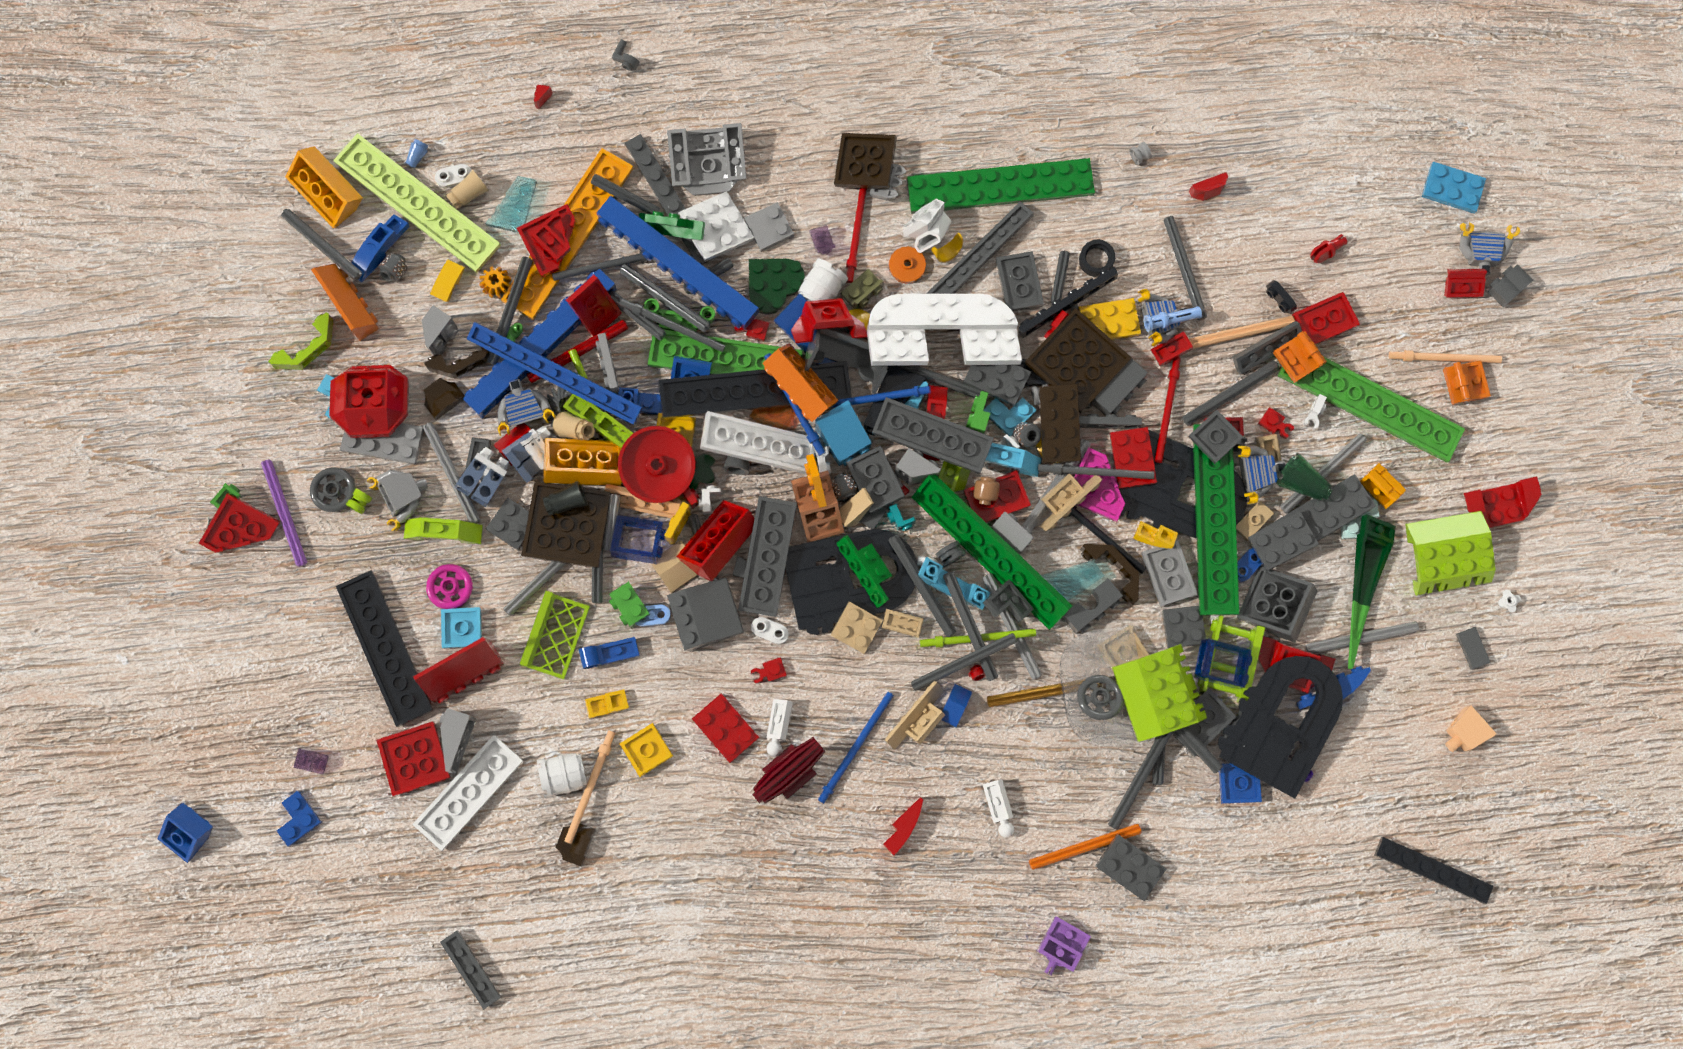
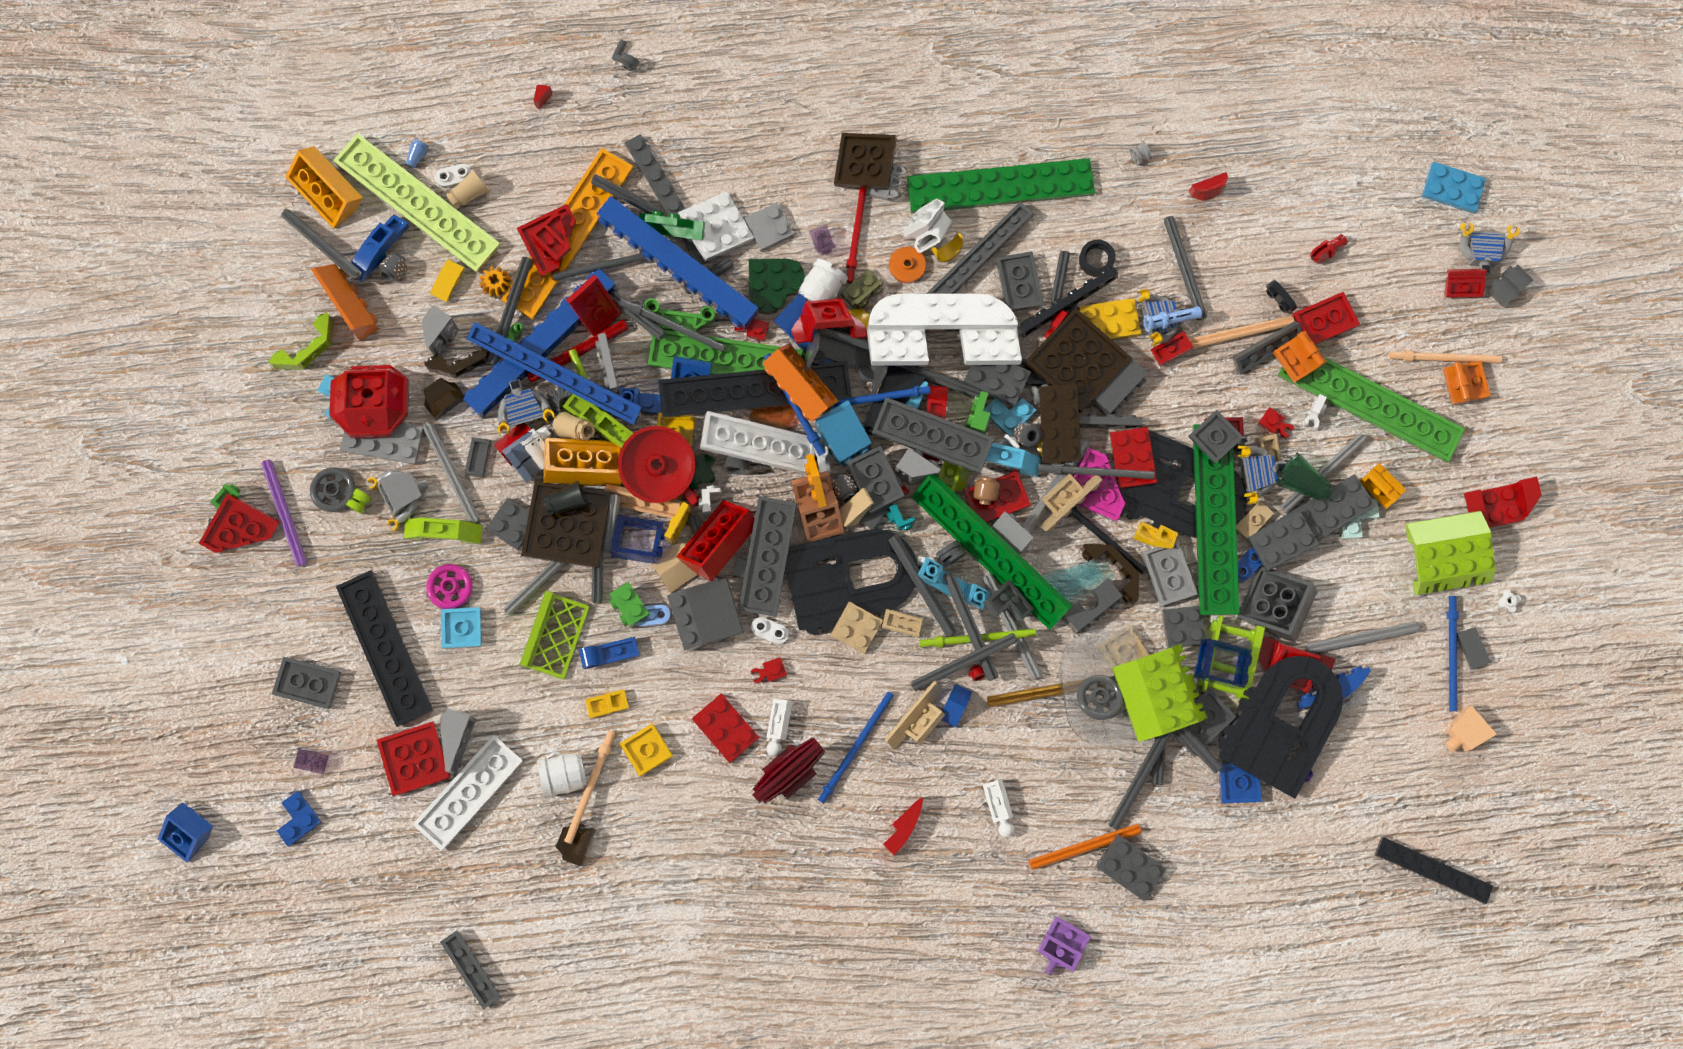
red slope [413,637,504,704] -> none
sand blue hips [454,447,509,507] -> none
clear light blue wing [485,176,537,233] -> none
dark grey axle [620,264,710,332] -> none
light grey slope [667,123,746,195] -> none
green bracket [836,535,892,608] -> none
red bar [1155,357,1181,463] -> none
dark grey axle [1182,361,1279,426] -> none
dark green plate [1348,514,1396,669] -> none
none -> dark grey plate [272,657,341,710]
none -> blue bar [1447,596,1459,712]

